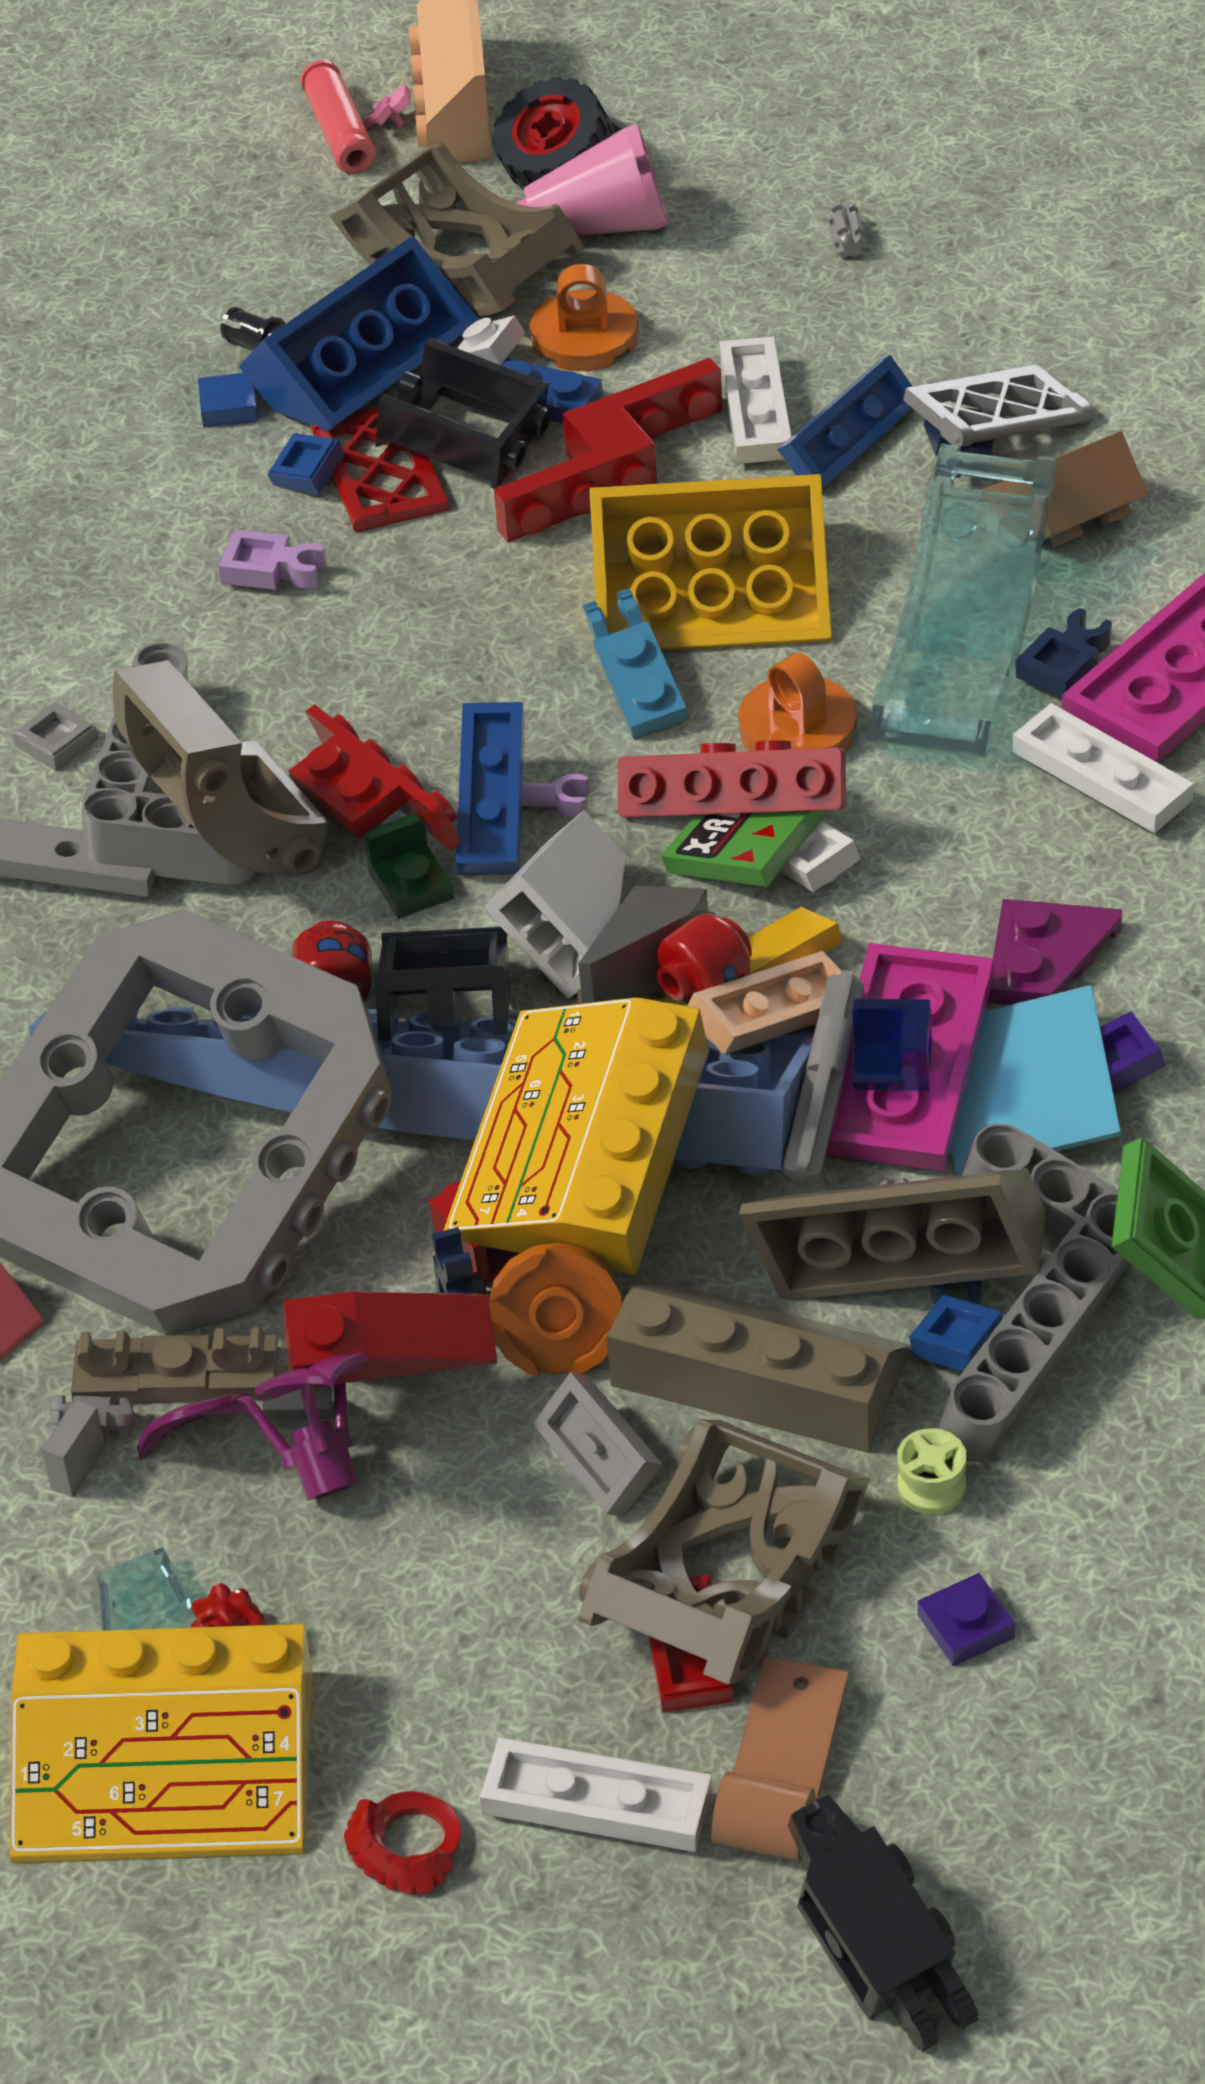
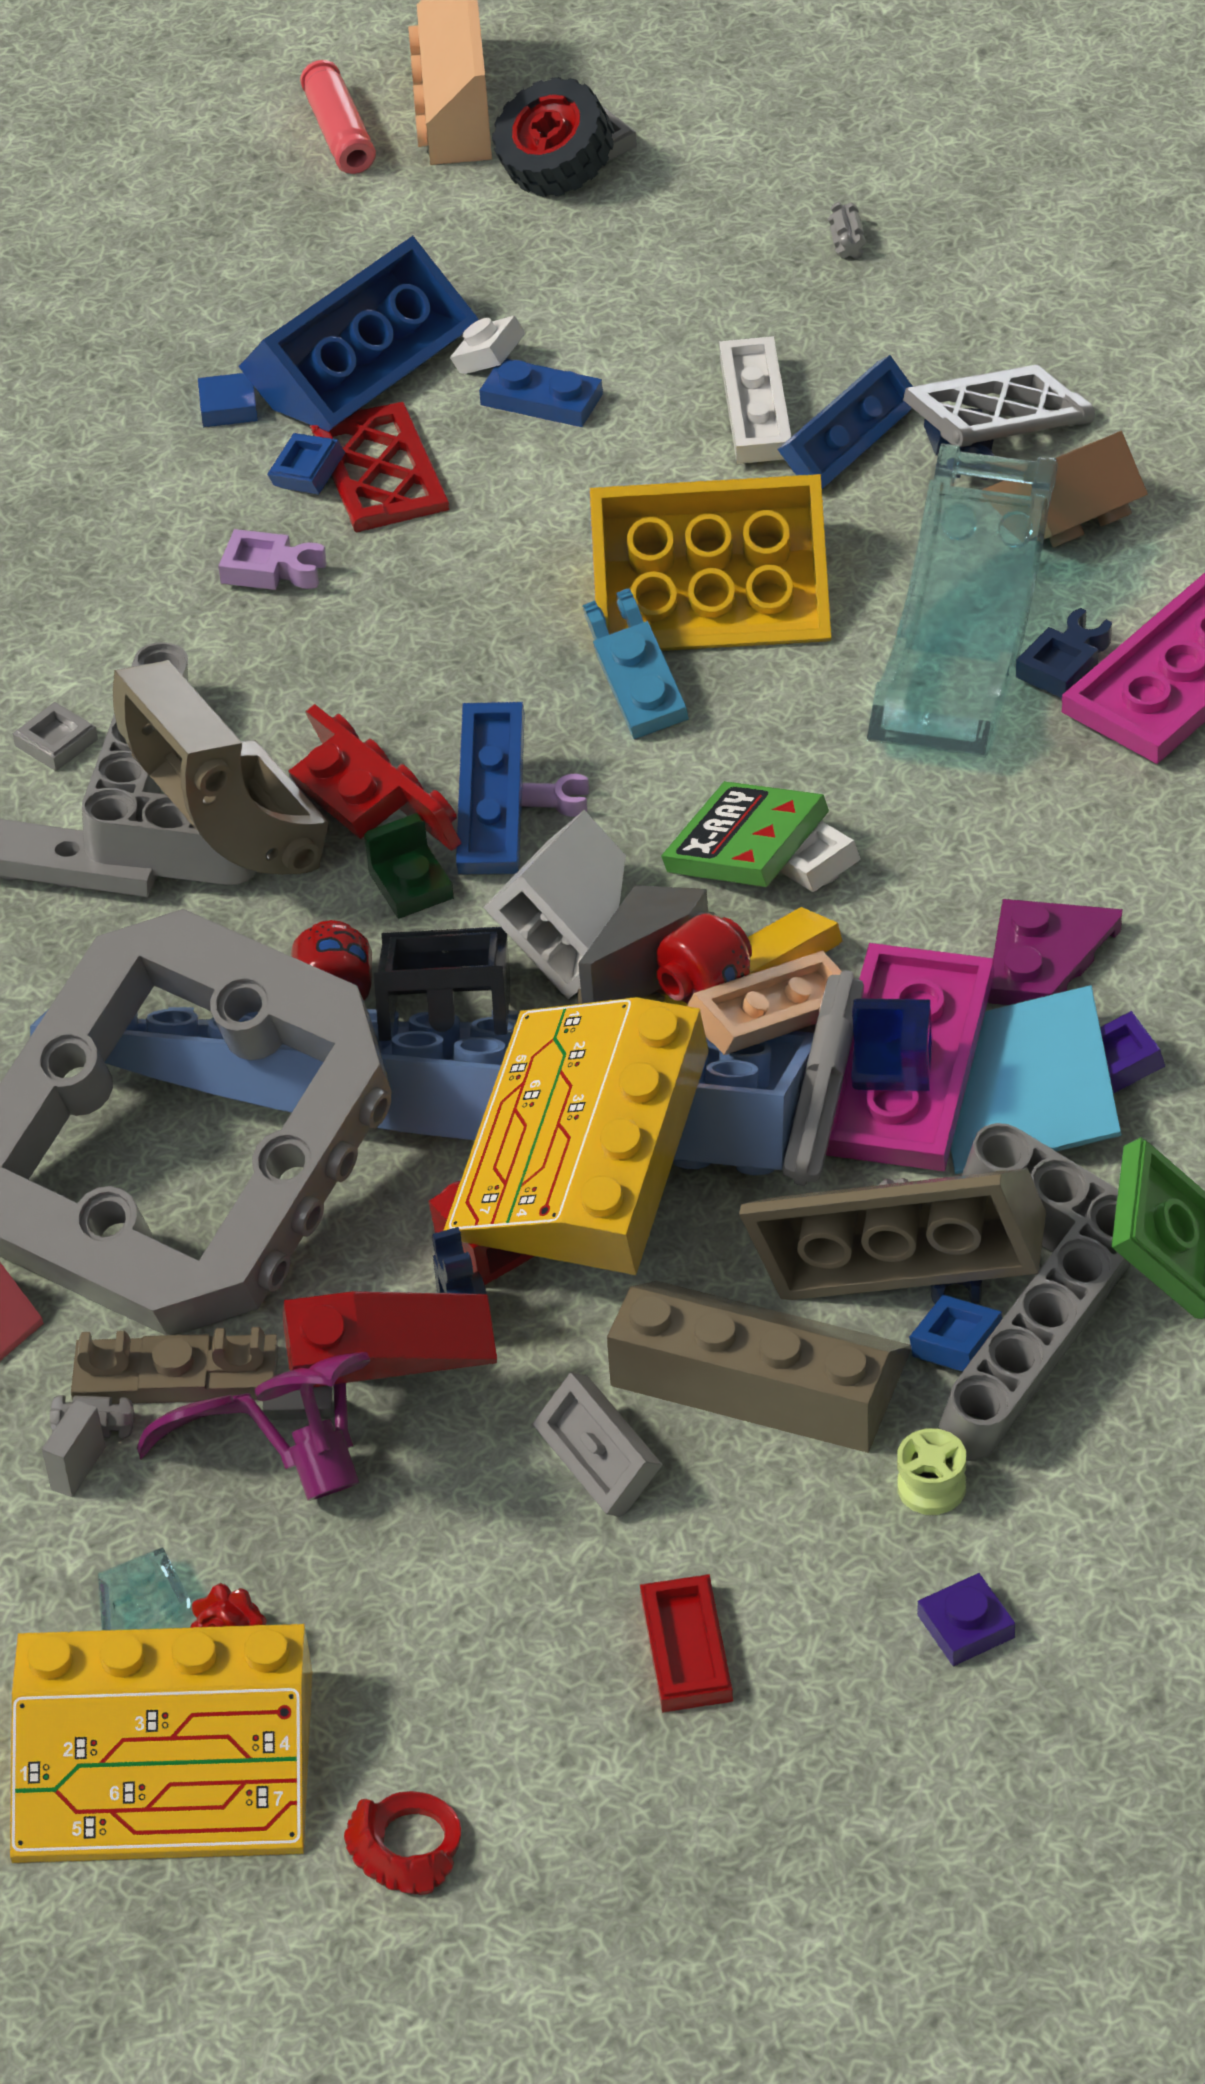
black pin [220,307,285,349] -> none
dark tan fence [330,142,584,317] -> none
bright pink plant [363,84,411,129] -> none
black window [375,337,552,489] -> none
white plate [480,1737,713,1852] -> none
orange tile [489,1242,622,1377] -> none
red bracket [494,357,723,543] -> none
bright pink cone [517,124,669,236] -> none
orange tile [529,264,639,372] -> none
dark tan fence [578,1419,871,1685] -> none
bracket [618,740,846,818] -> none
nougat door [711,1656,849,1862] -> none
orange tile [738,652,857,752] -> none
black hinge [788,1794,979,2052] -> none
white plate [1012,703,1194,834] -> none

